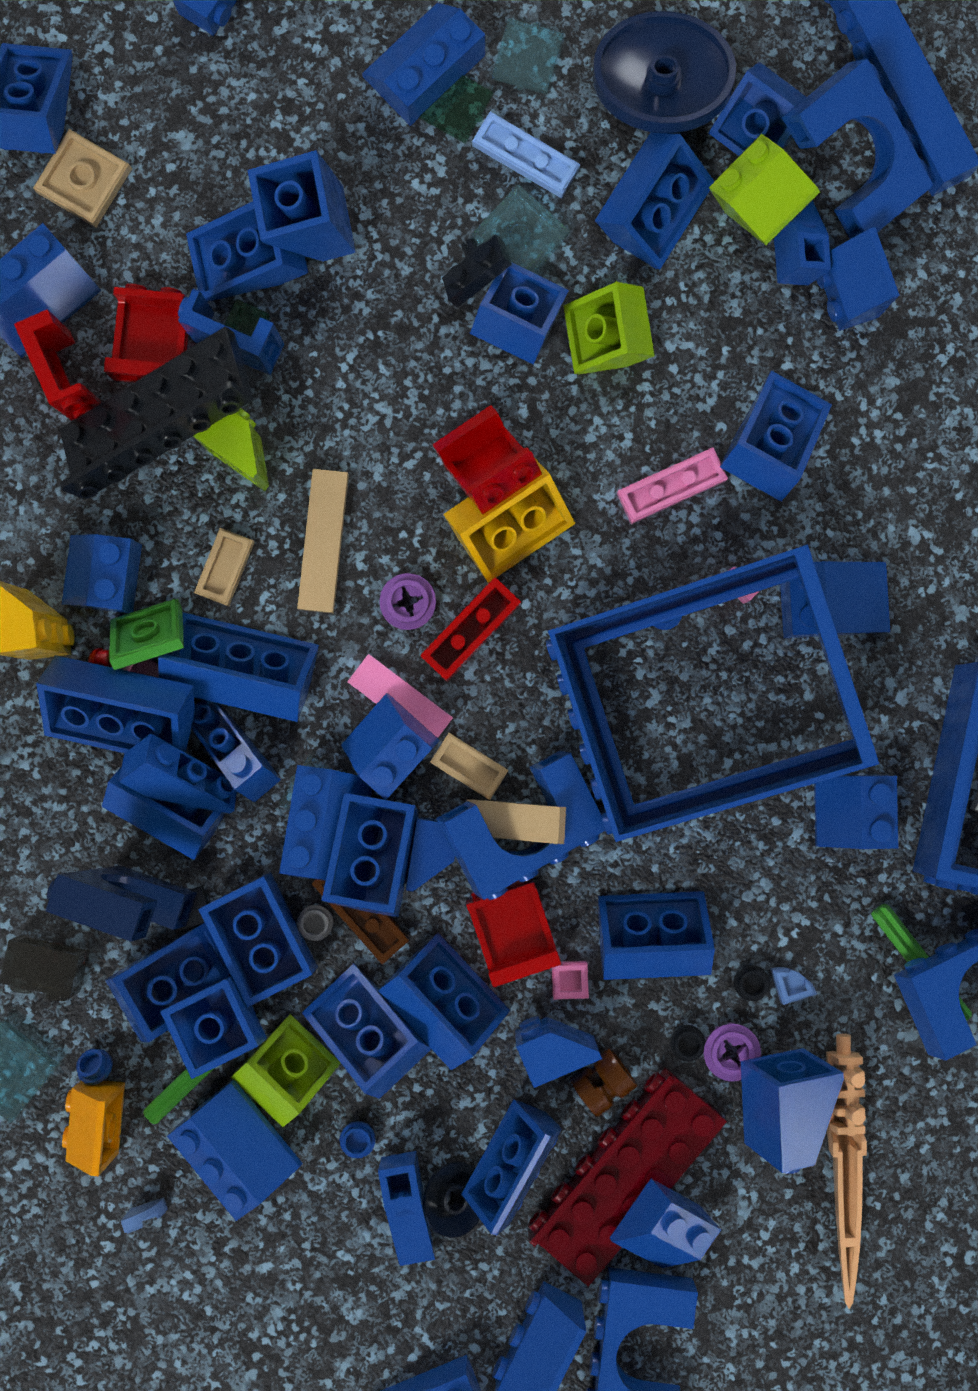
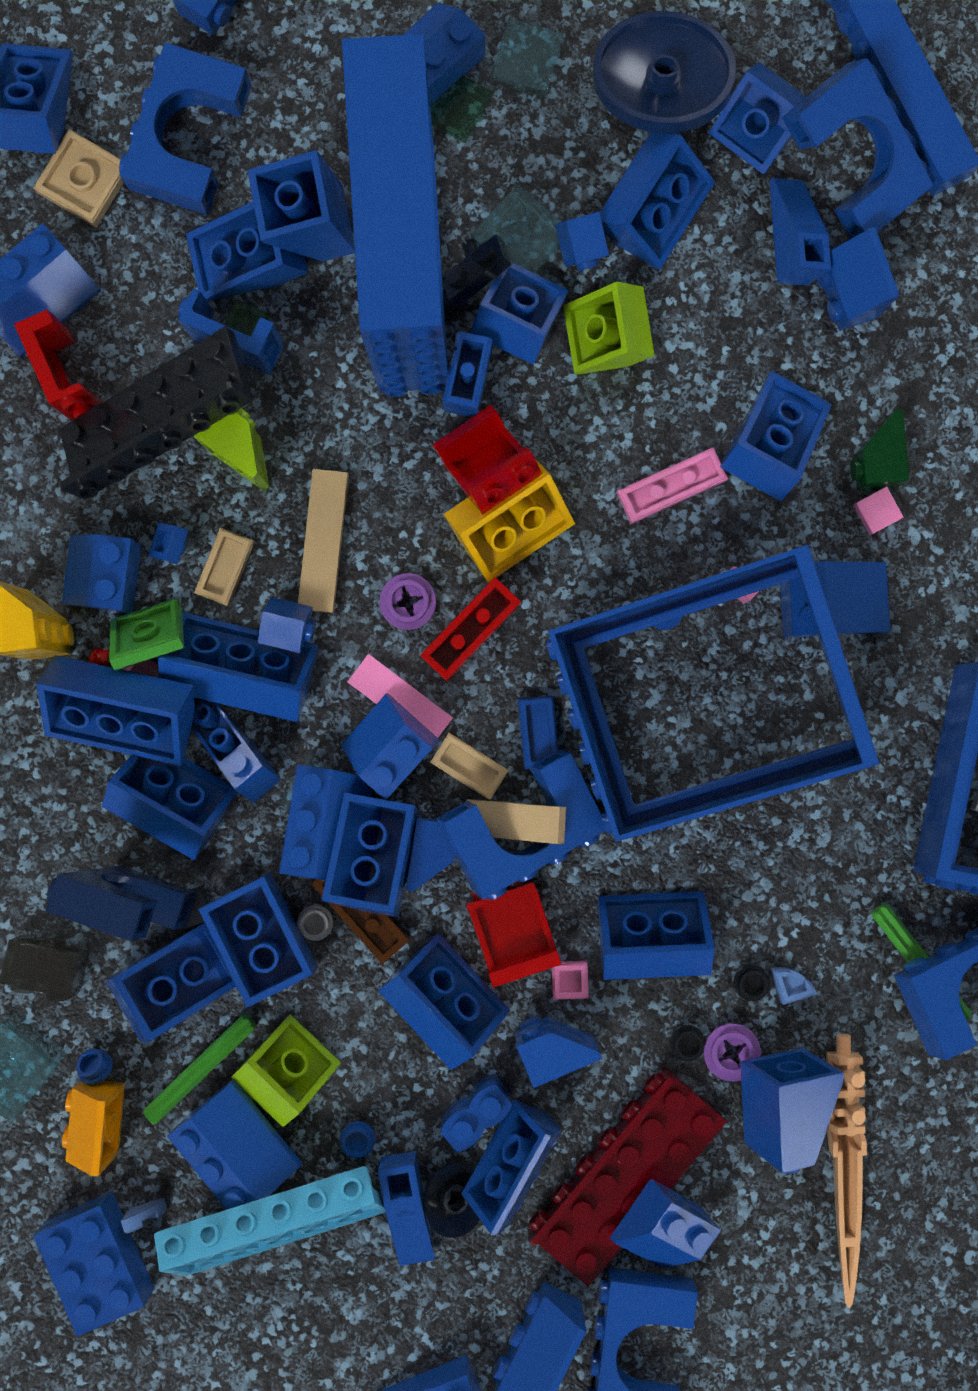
red panel [104,283,189,383] -> none
blue slope [119,734,237,814] -> none
blue slope [160,976,267,1079] -> none
blue slope [302,963,431,1099] -> none
light blue tile [472,111,580,199] -> none
reddish brown wheel [569,1048,638,1117] -> none
lime slope [709,134,820,245] -> none
blue slope [814,775,898,849] -> none
none -> blue brick [33,1191,155,1337]
none -> blue arch [119,42,252,215]
none -> blue plate [148,523,188,564]
none -> medium azure bracket [154,1166,386,1276]
none -> blue brick [258,597,316,653]
none -> blue door [342,34,448,397]
none -> blue brick [440,1074,512,1152]
none -> blue brick [442,332,493,417]
none -> blue tile [518,696,559,770]
none -> blue brick [555,212,609,271]
none -> dark green slope [850,409,909,490]
none -> bright pink tile [853,487,904,536]

